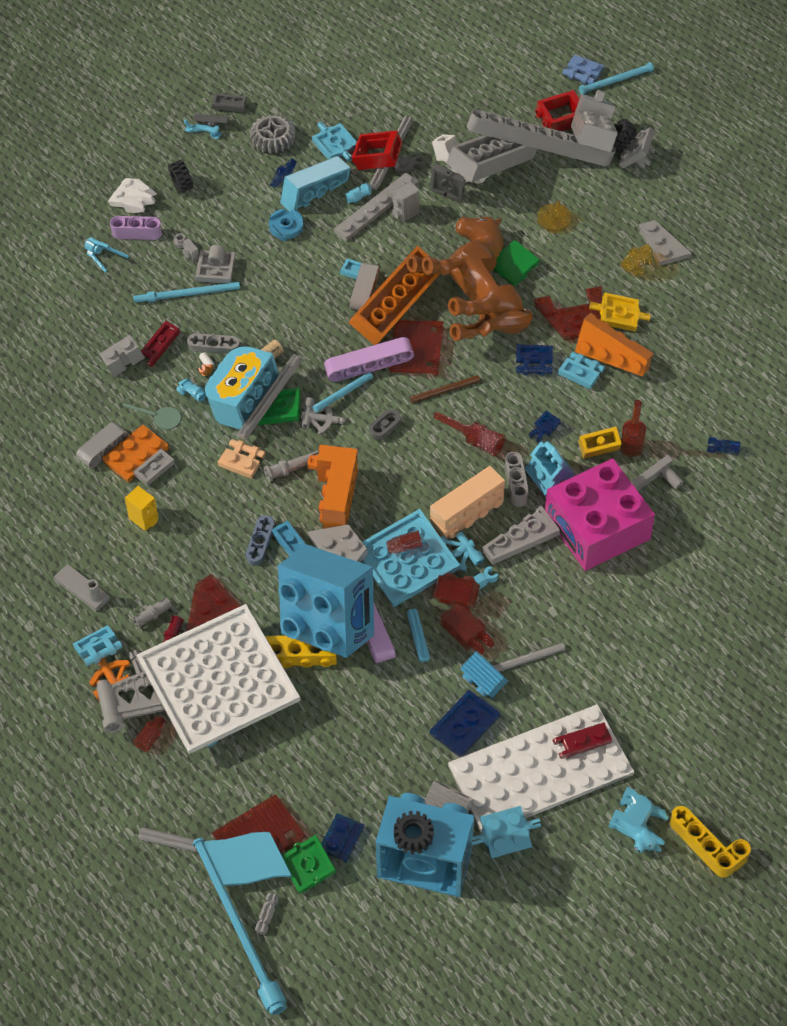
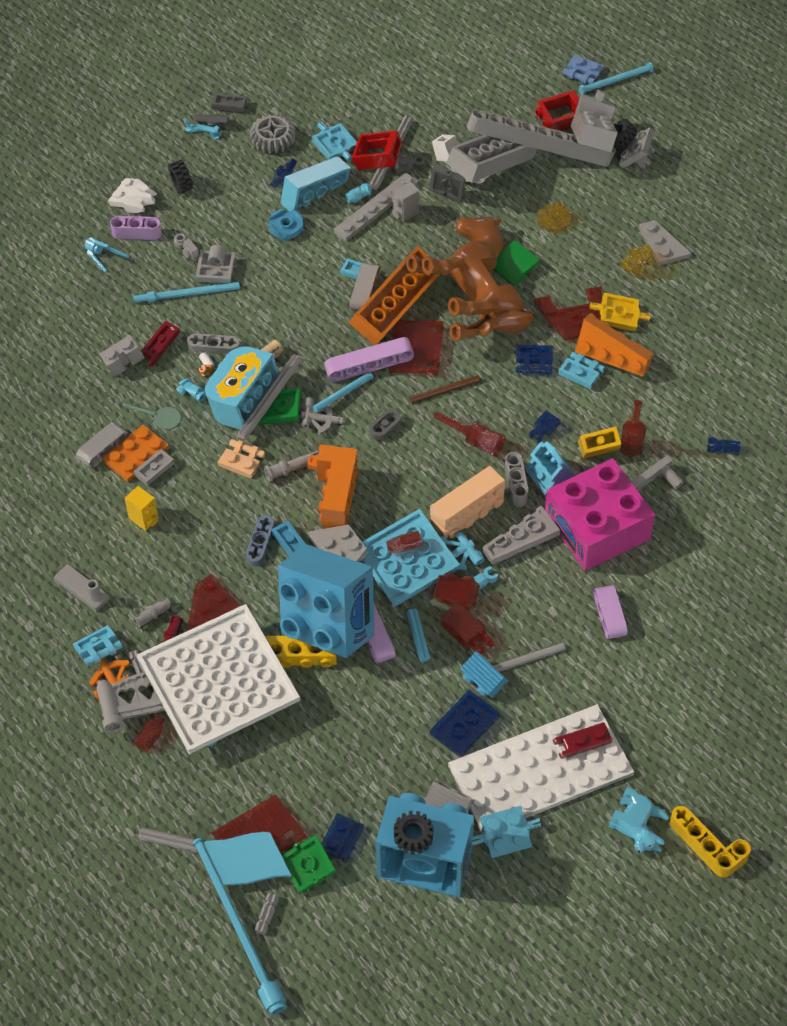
none -> lavender beam [593,585,627,639]

